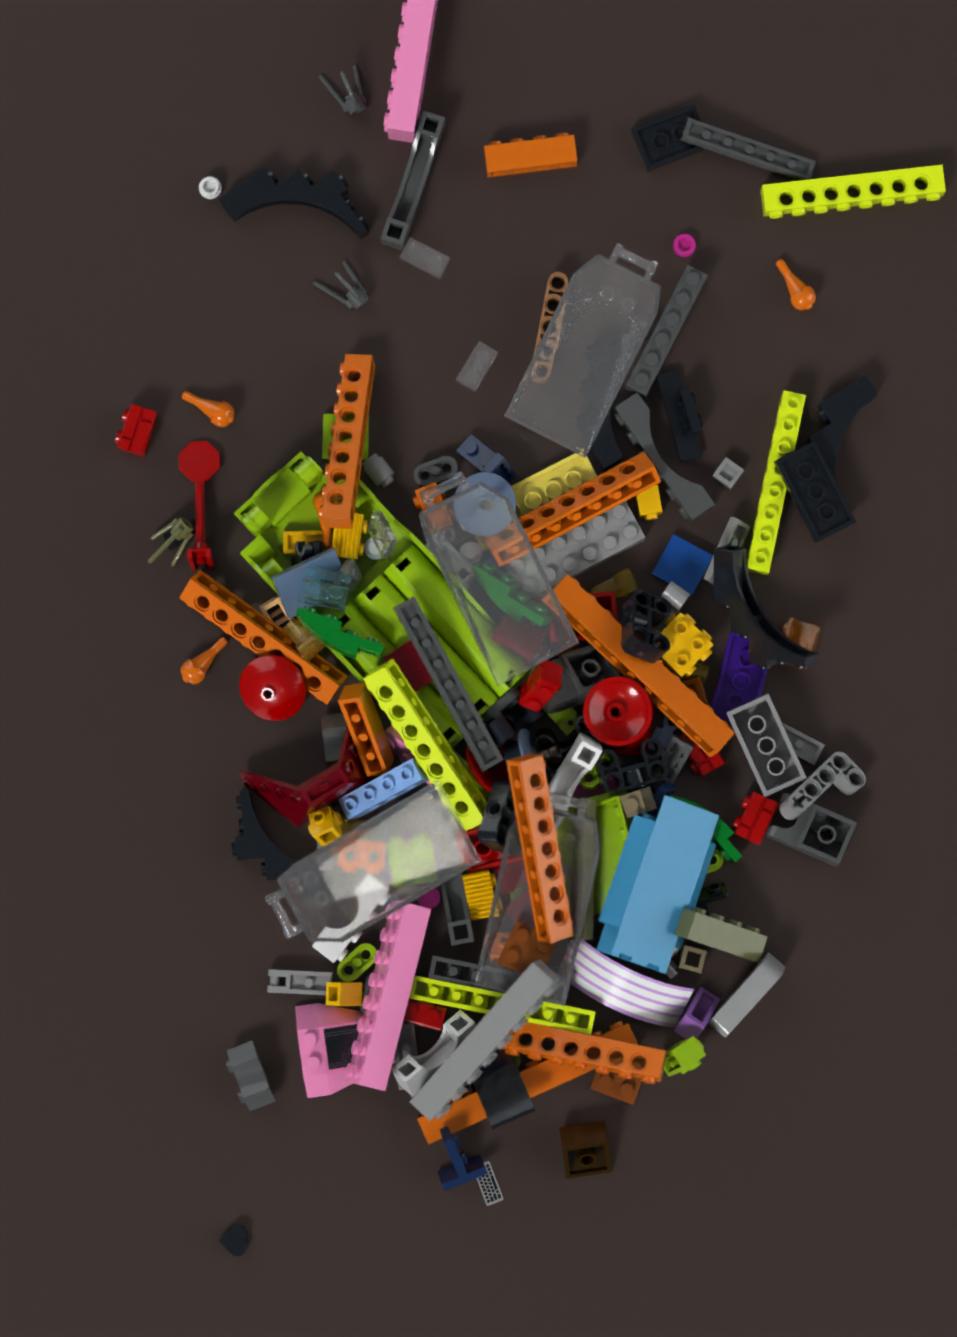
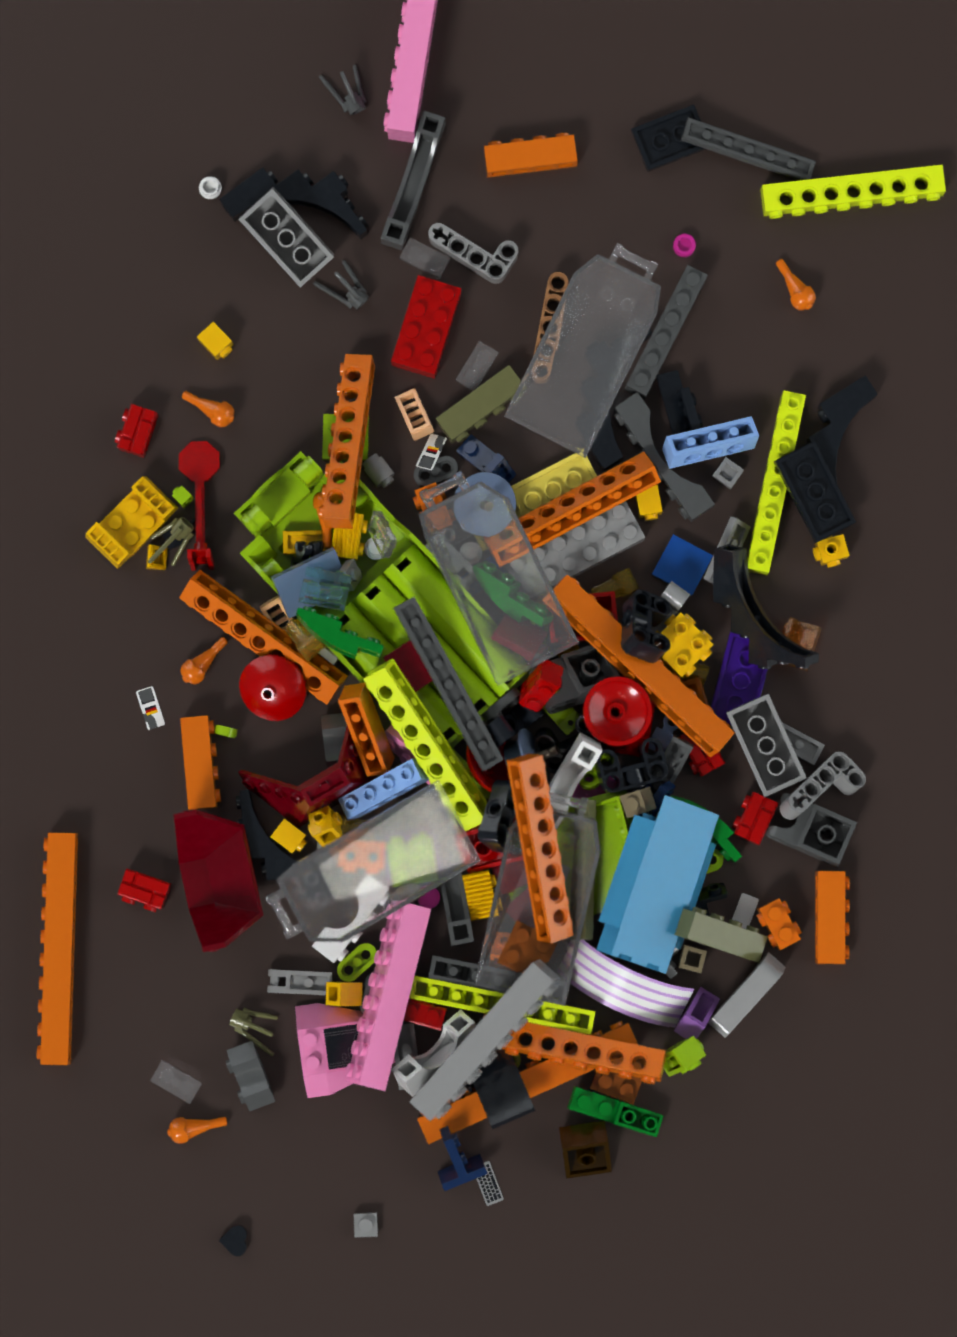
none -> orange brick [36,833,78,1065]
none -> yellow plate [85,476,178,569]
none -> red brick [117,868,172,912]
none -> sticker [136,686,165,730]
none -> yellow slope [146,544,168,570]
none -> clear plate [150,1060,202,1104]
none -> orange piece [167,1117,227,1144]
none -> lime piece [172,485,194,509]
none -> dark red piece [173,809,264,952]
none -> orange brick [180,715,221,810]
none -> yellow brick [197,321,234,360]
none -> lime tile [214,725,238,739]
none -> olive plant [229,1007,278,1056]
none -> light grey brick [238,187,335,288]
none -> yellow brick [271,819,307,854]
none -> light grey tile [315,645,339,666]
none -> light grey plate [354,1212,378,1237]
none -> red brick [391,275,462,379]
none -> light nougat slope [395,388,434,441]
none -> sticker [416,434,447,470]
none -> light grey beam [428,223,518,284]
none -> olive brick [436,365,525,443]
none -> green slope [567,1086,664,1137]
none -> light blue brick [662,416,759,469]
none -> white sticker [732,893,759,929]
none -> orange brick [756,898,802,950]
none -> yellow brick [813,534,850,568]
none -> orange brick [815,871,850,964]

